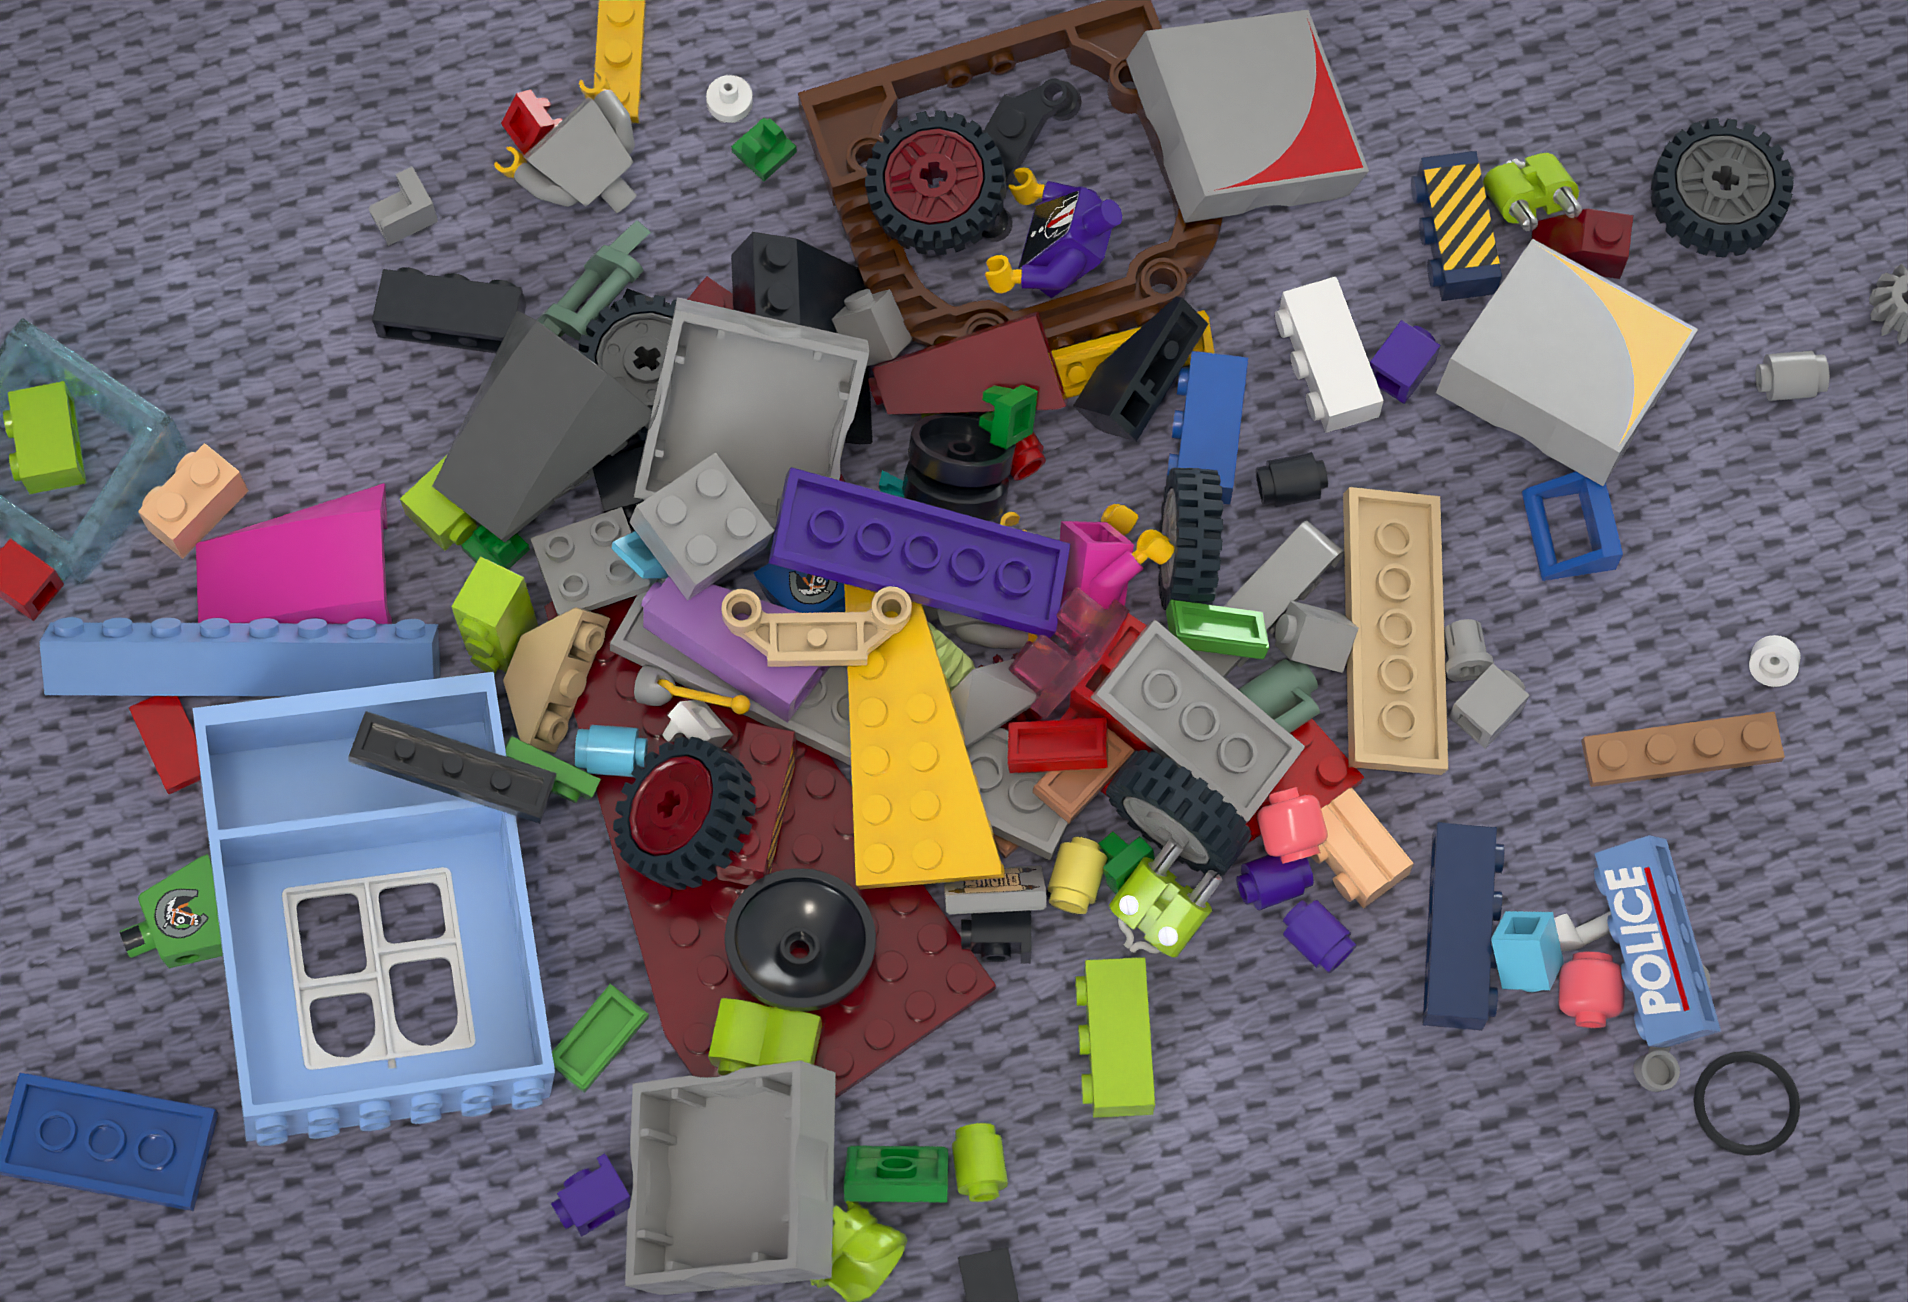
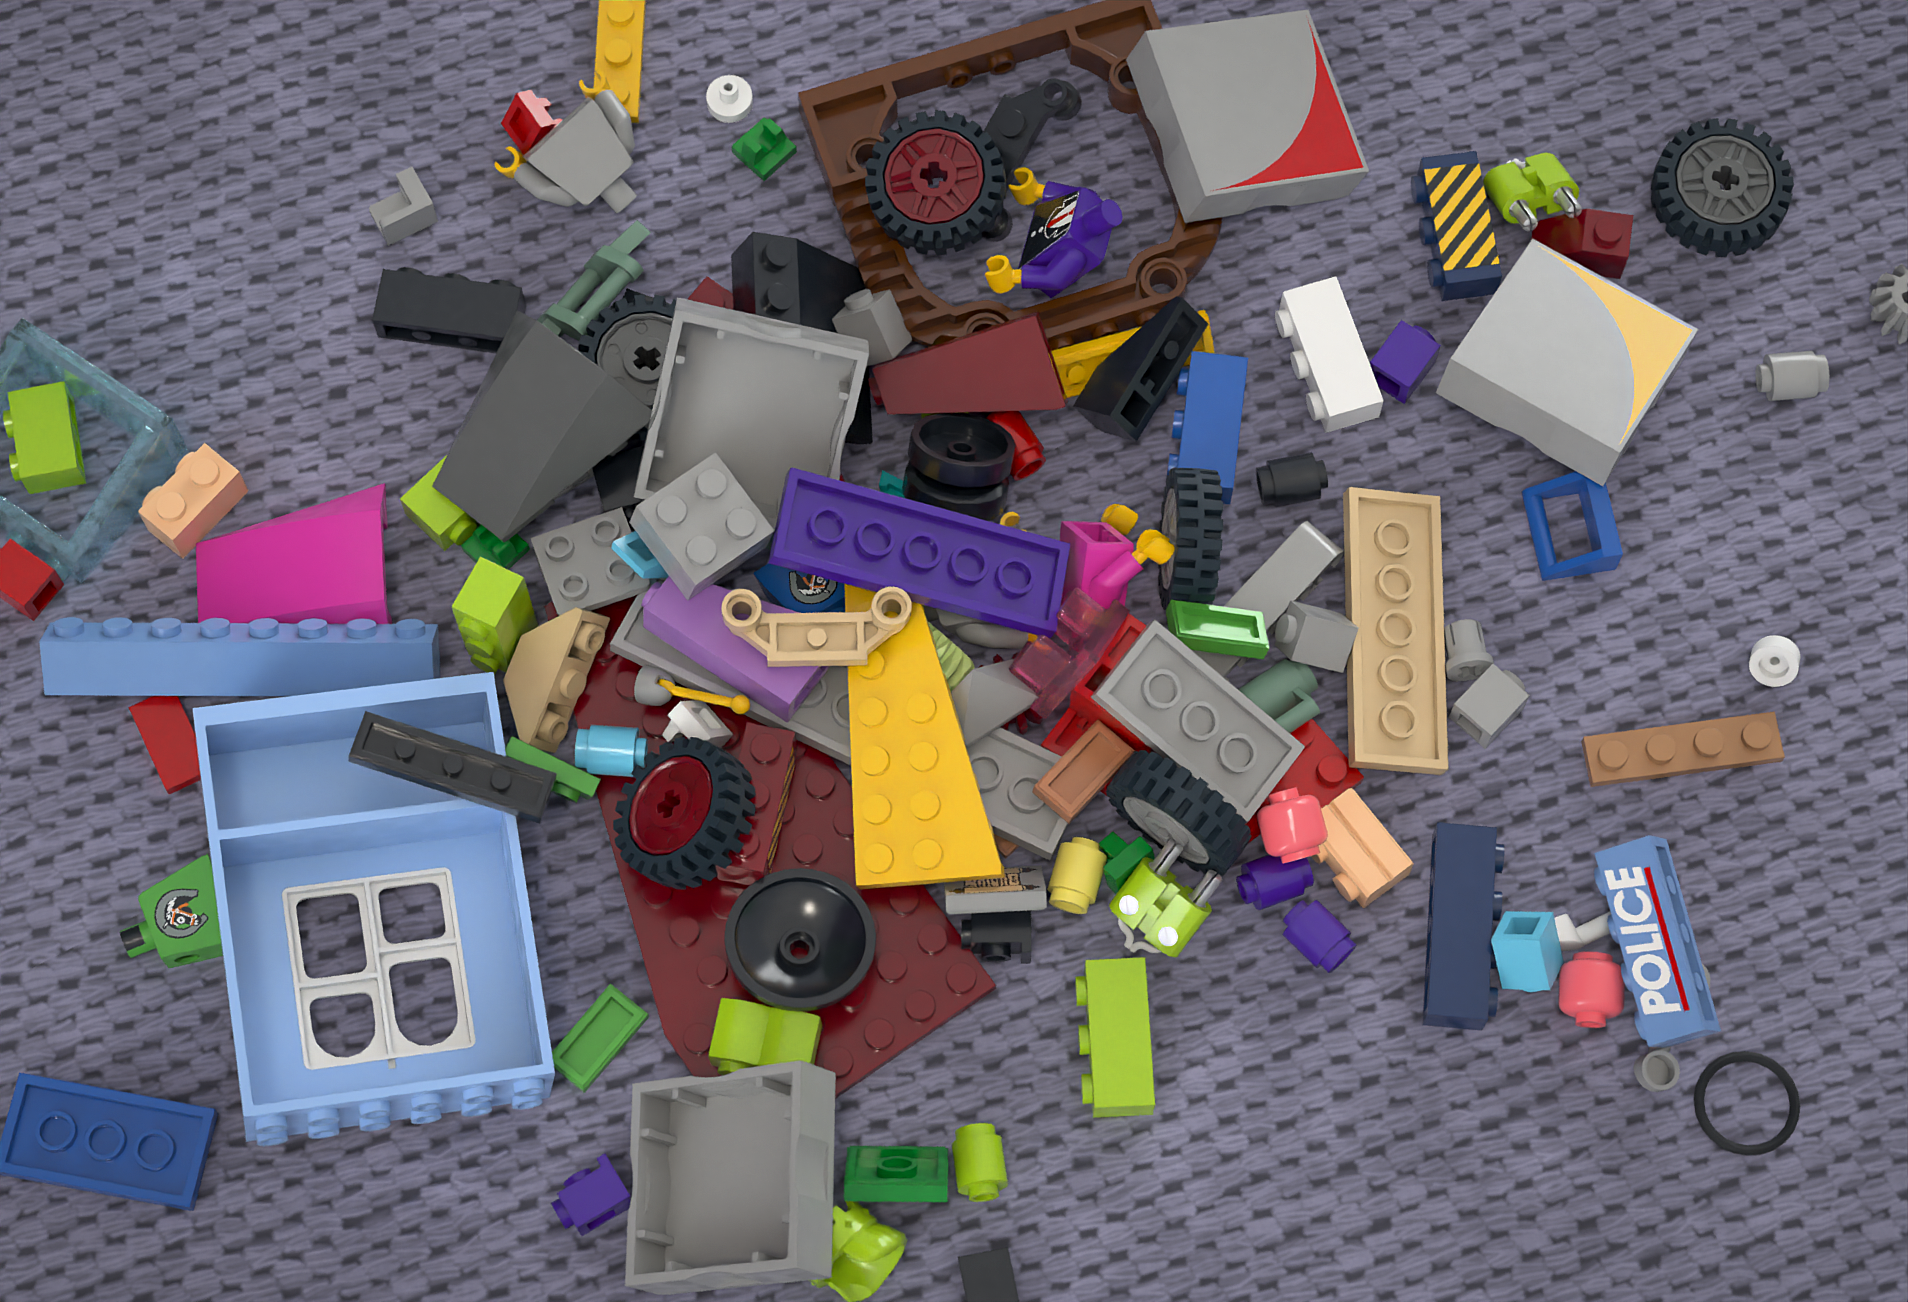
green tile [979,385,1038,449] -> none
red tile [1007,717,1108,773] -> none

